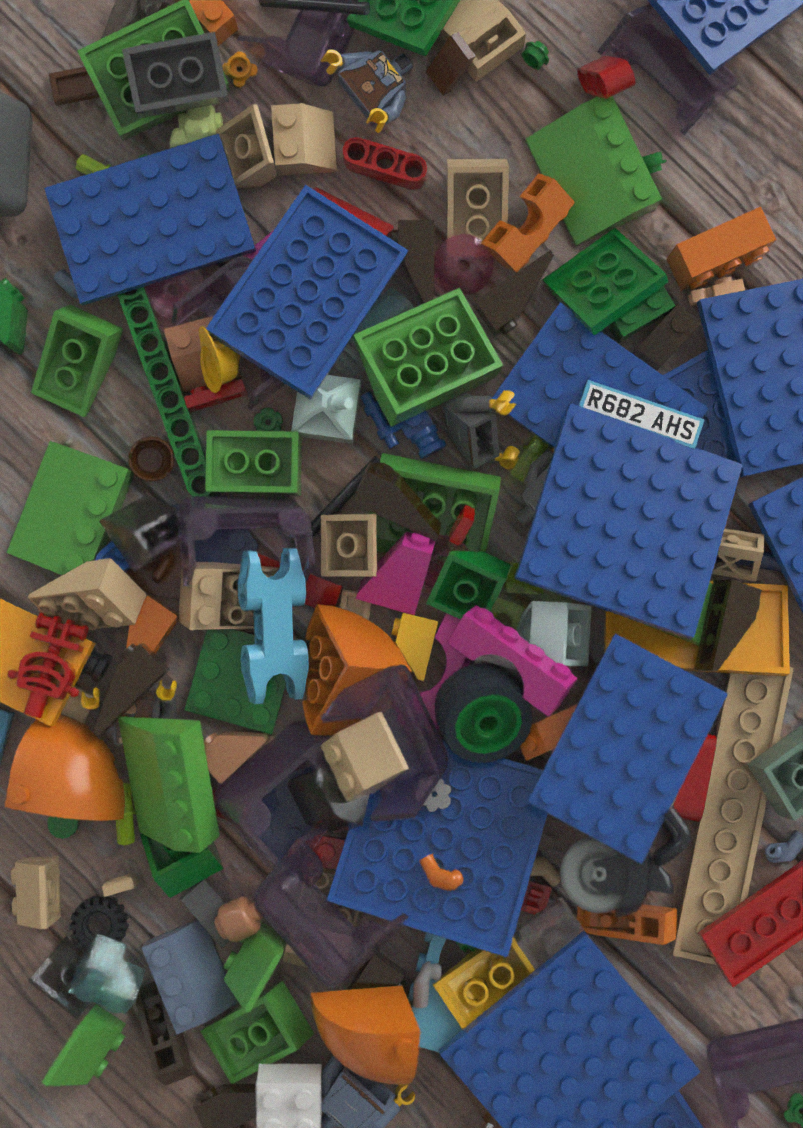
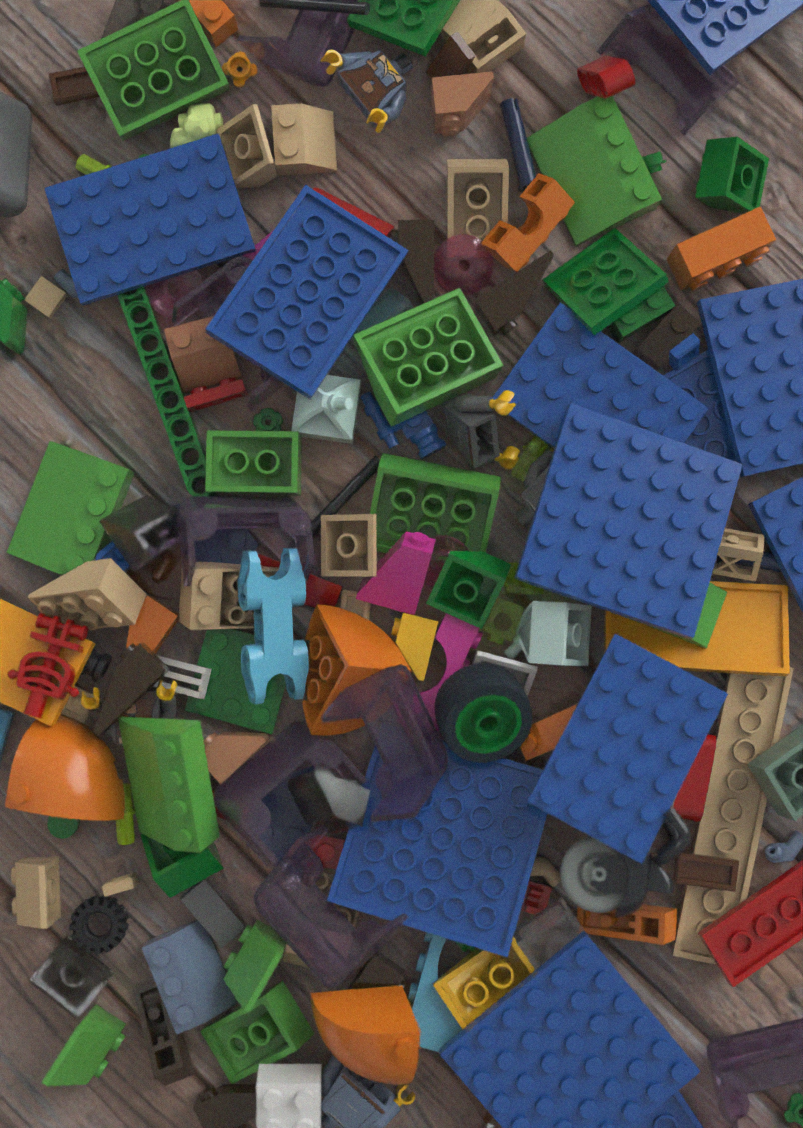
bright green slope [31,304,123,417] -> none
clear light blue brick [68,934,146,1014] -> none
dark grey brick [122,32,229,119] -> none
reddish brown hair [128,436,174,482] -> none
yellow piece [199,326,240,393] -> none
nougat head [215,896,263,943] -> none
tan slope [321,712,409,802] -> none
red beam [342,137,427,190] -> none
dark brown slope [352,460,441,541] -> none
light grey arm [413,961,441,1008] -> none
light grey plant [416,776,451,812] -> none
orange arm [419,854,463,891] -> none
dark pink arch [448,605,577,717] -> none
red tile [449,504,475,546] -> none
green plate [521,41,549,70] -> none
tile [578,380,705,449] -> none
light nougat plate [687,277,745,307] -> none
dark brown slope [694,580,762,672] -> none
none -> tan tile [24,276,68,319]
none -> white tile [154,655,212,699]
none -> nougat slope [431,71,494,136]
none -> dark blue pin [499,98,536,192]
none -> blue tile [669,333,700,371]
none -> reddish brown tile [673,852,739,892]
none -> green slope [695,136,769,214]

